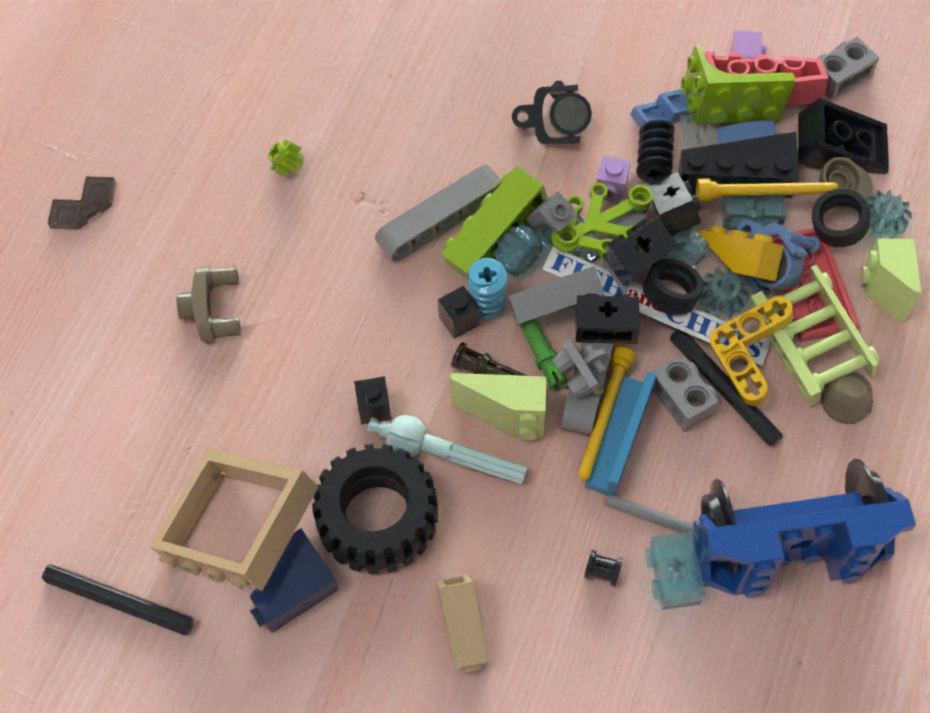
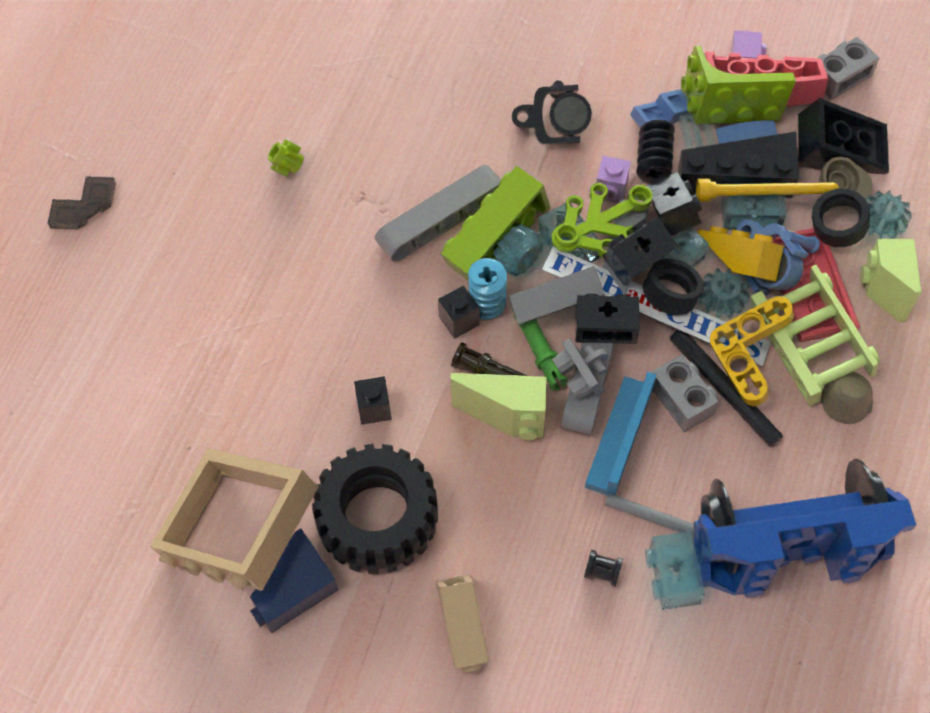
black axle [42,564,194,635] -> none
dark tan connector [176,266,241,342] -> none
light aqua piece [367,415,527,485] -> none
light grey bracket [526,191,577,233] -> none
yellow piece [578,347,636,481] -> none

